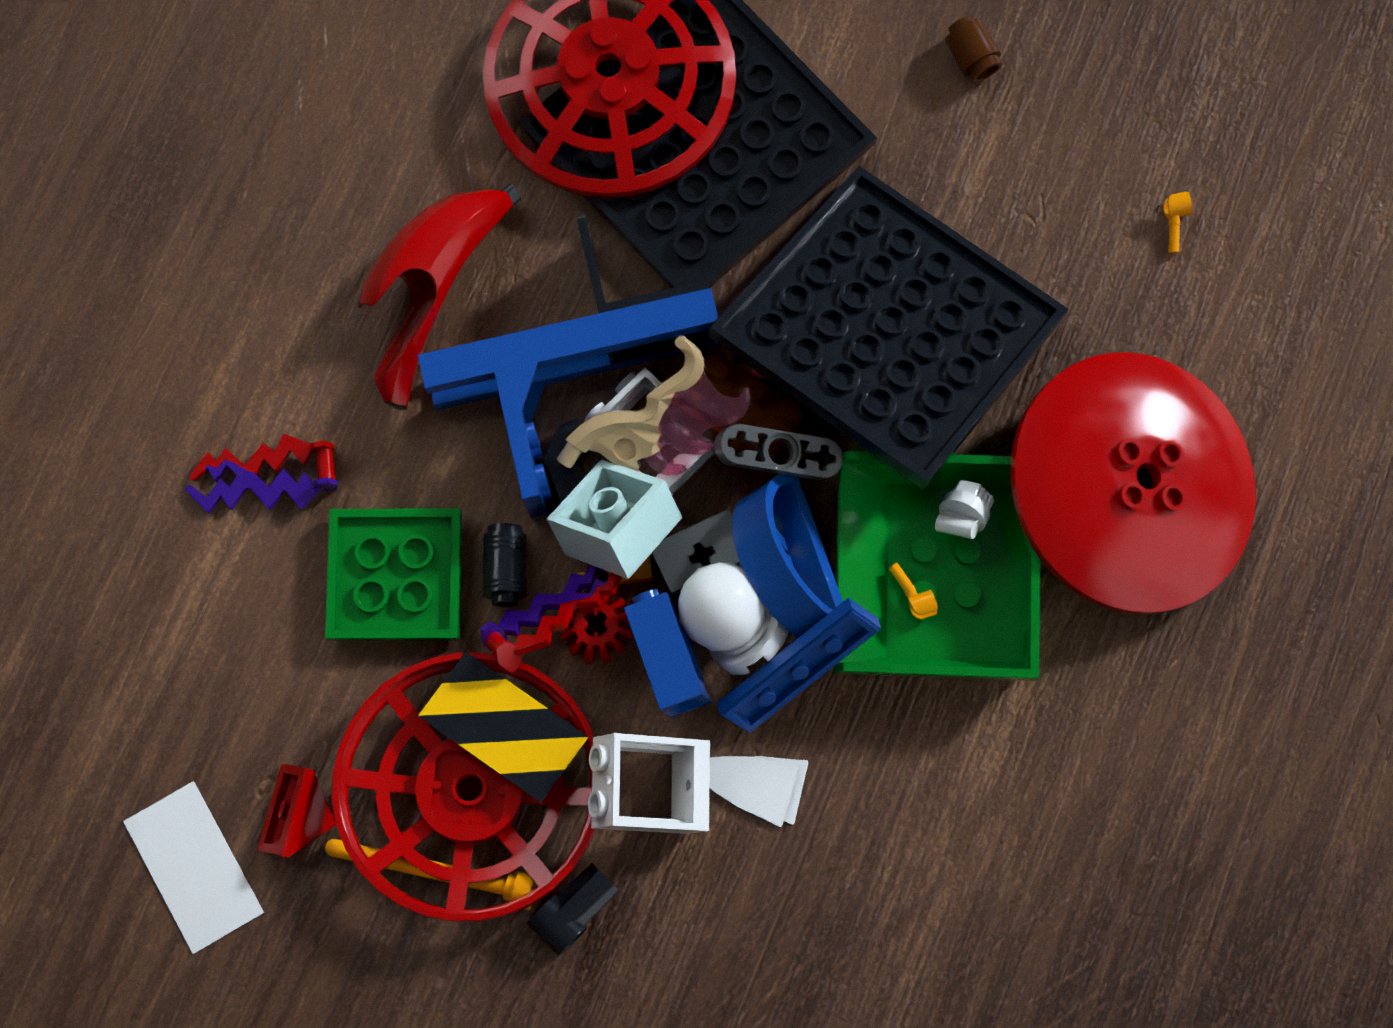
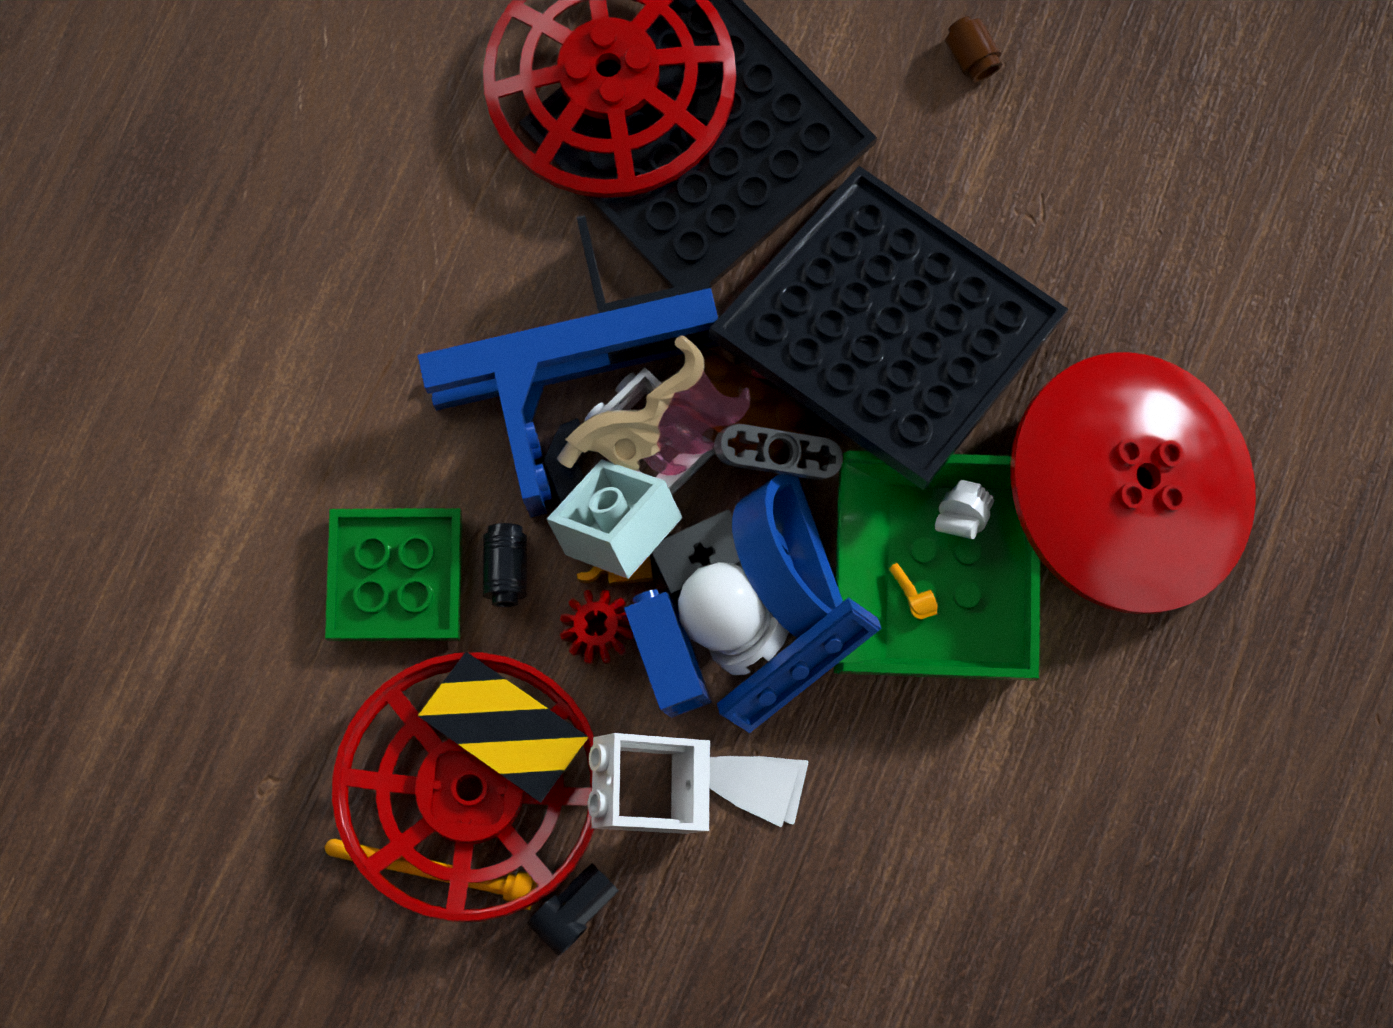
white sticker [123,781,264,954] -> none
piece [185,433,338,514] -> none
red slope [257,764,336,858] -> none
red piece [358,184,521,410] -> none
piece [479,564,622,673] -> none
light orange hand [1163,192,1192,254] -> none

